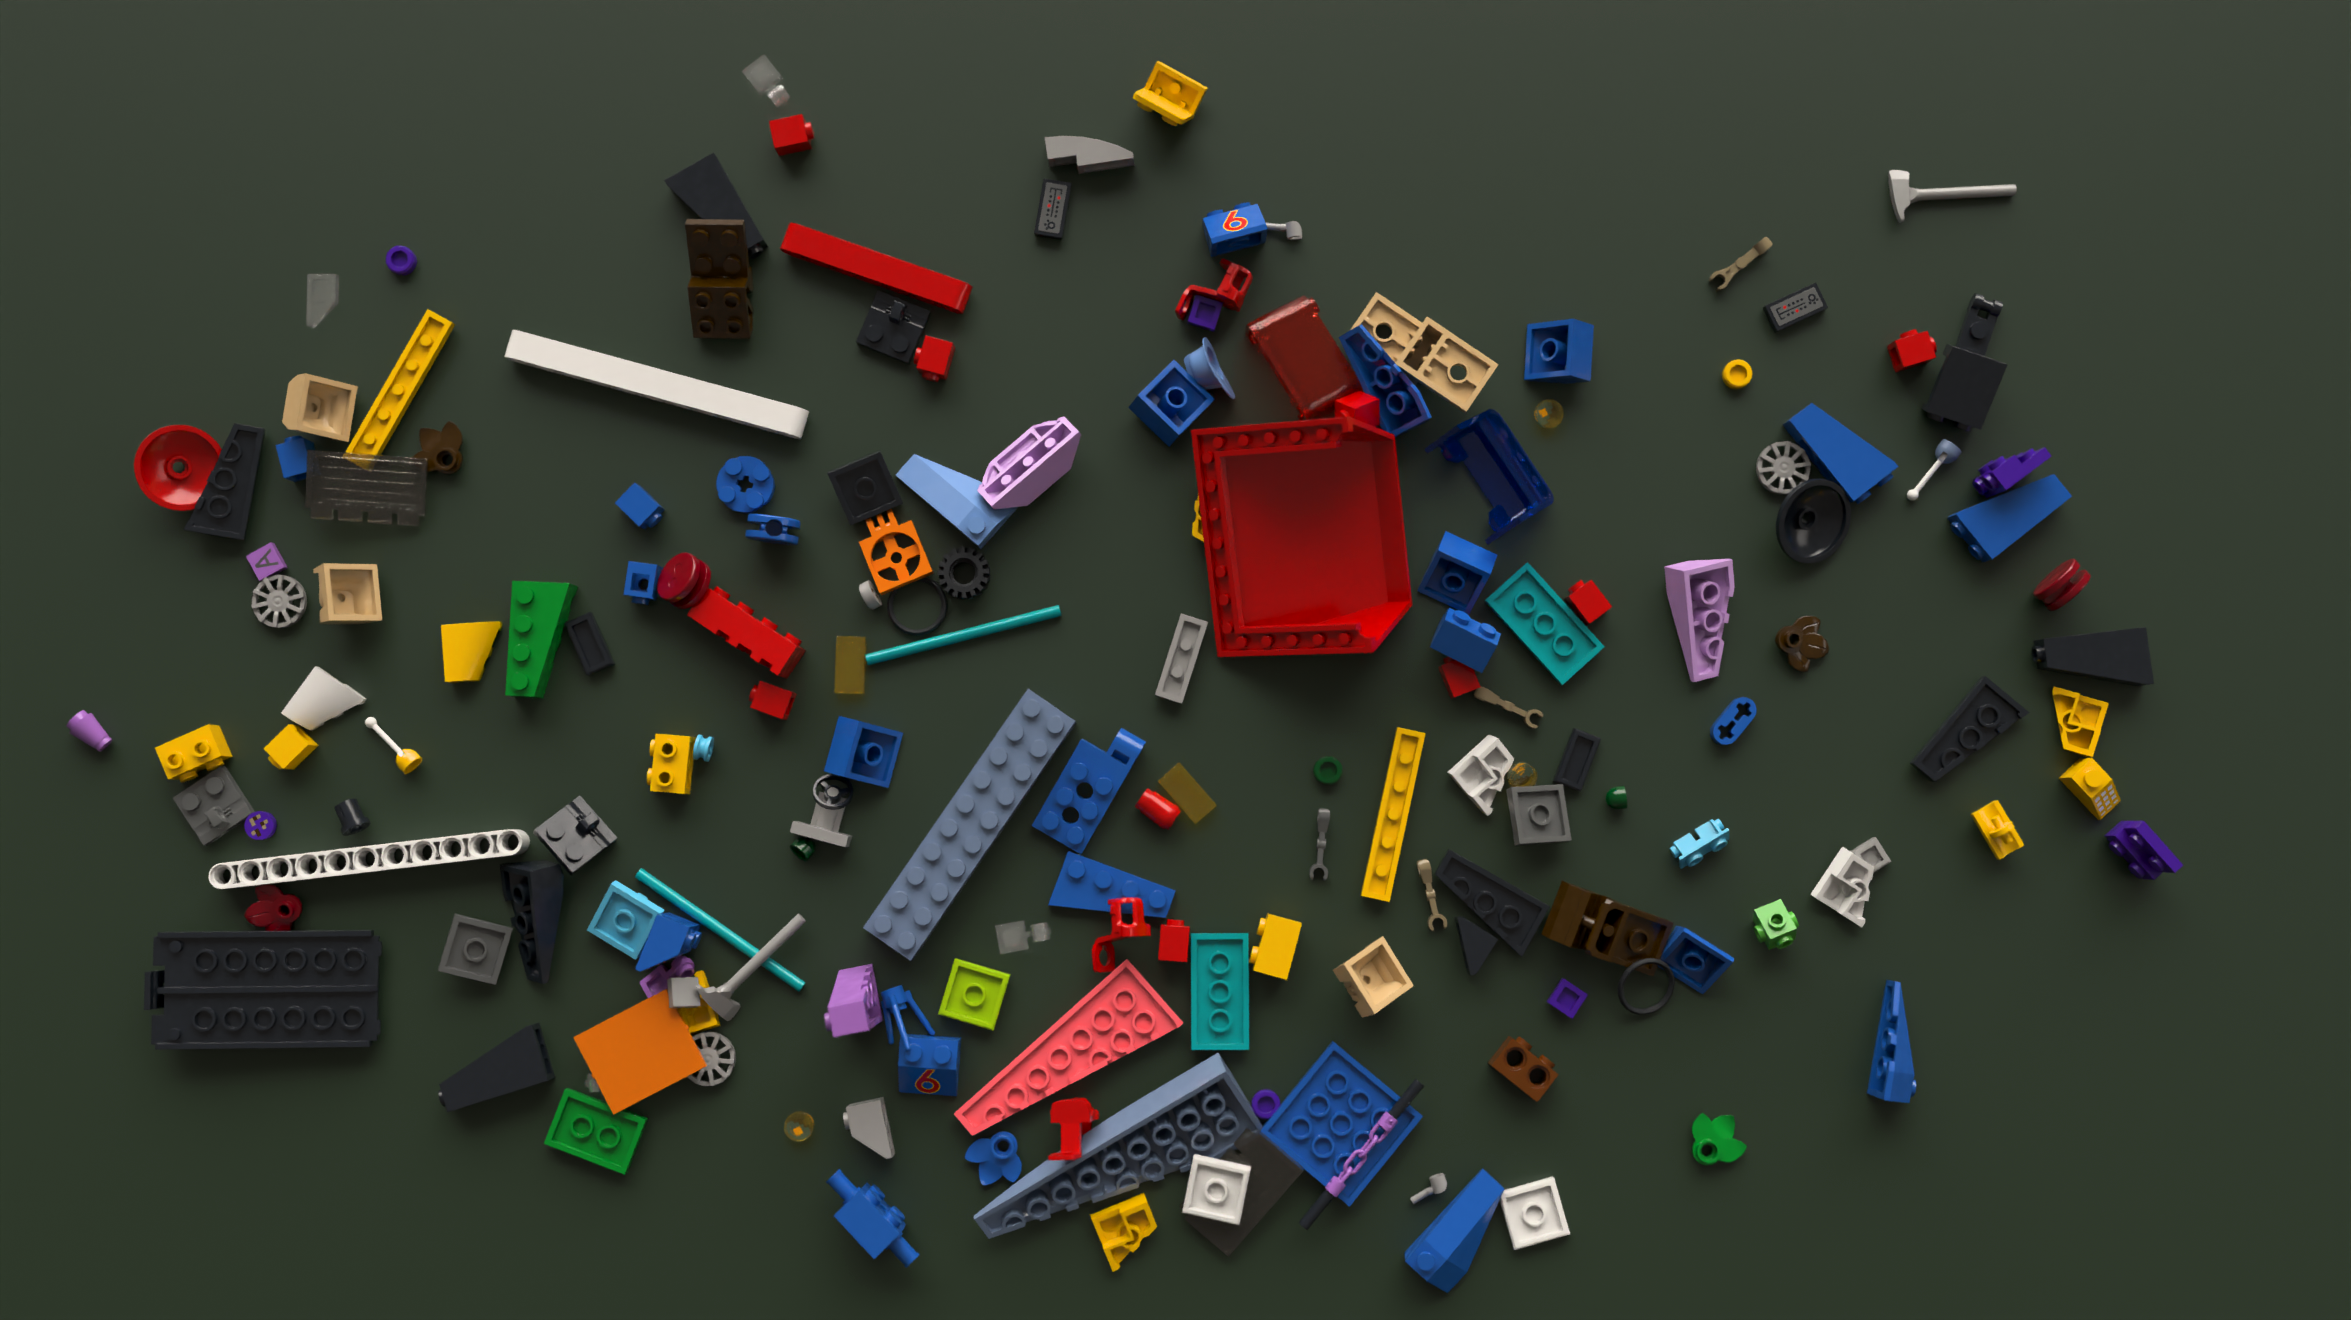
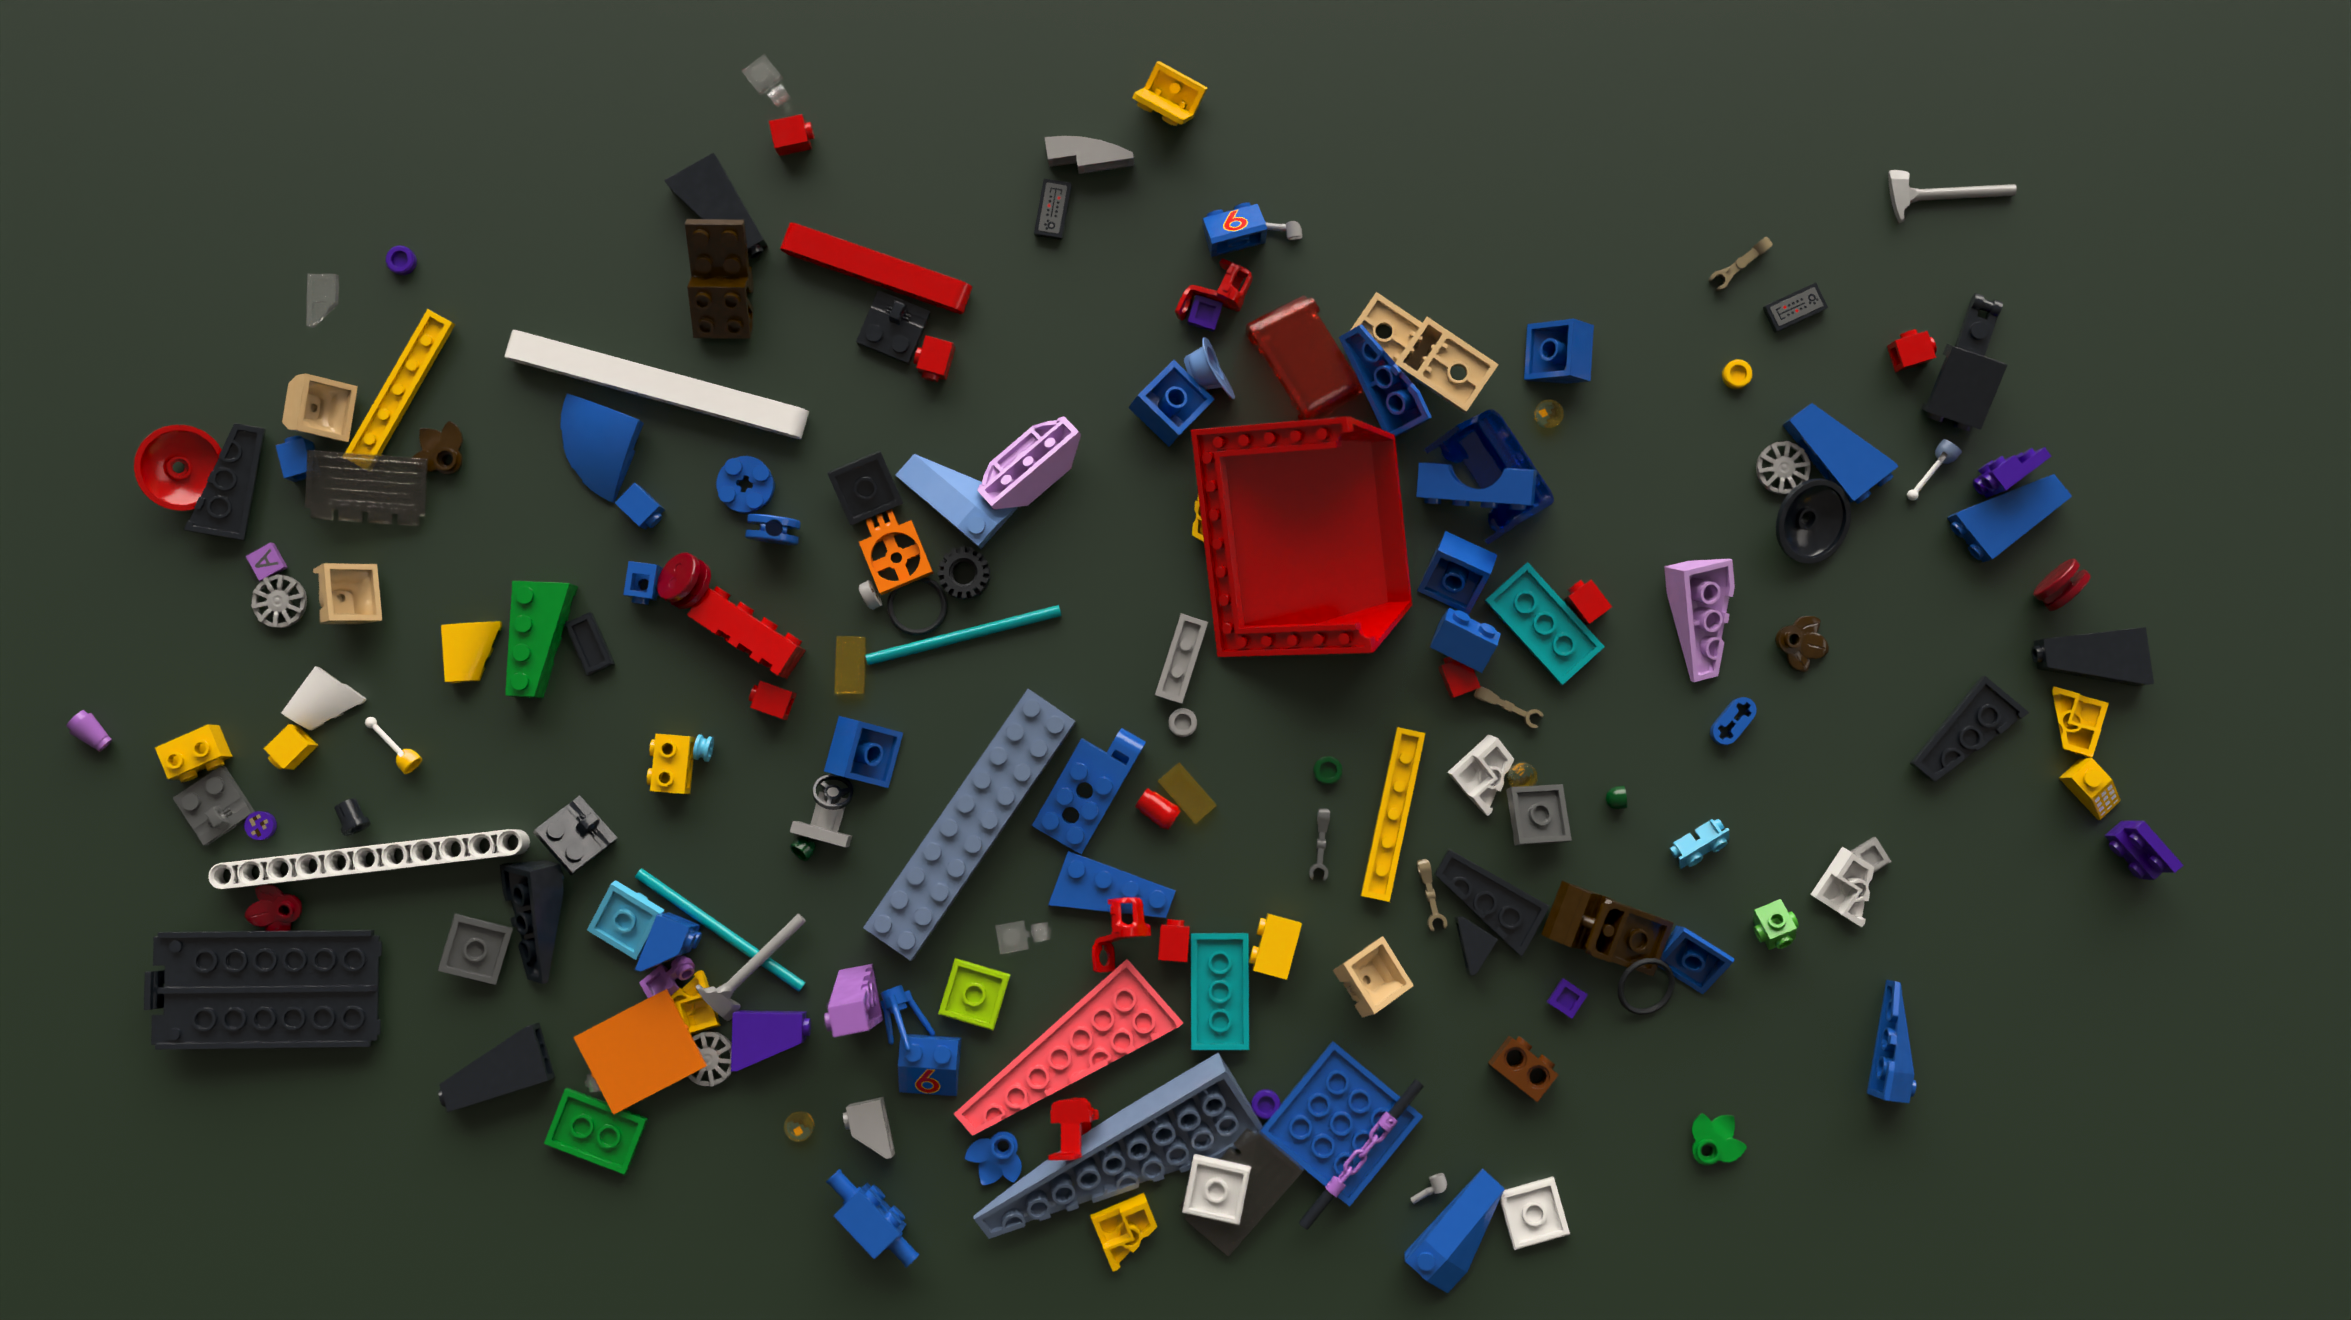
light grey tile [667,977,700,1009] -> none
red brick [1335,391,1380,427] -> none
black tile [1553,728,1601,792] -> none
yellow hips [1970,800,2024,860] -> none
none -> blue brick [560,393,644,503]
none -> dark purple slope [731,1010,811,1071]
none -> light grey tile [1169,708,1197,737]
none -> blue arch [1416,462,1537,510]

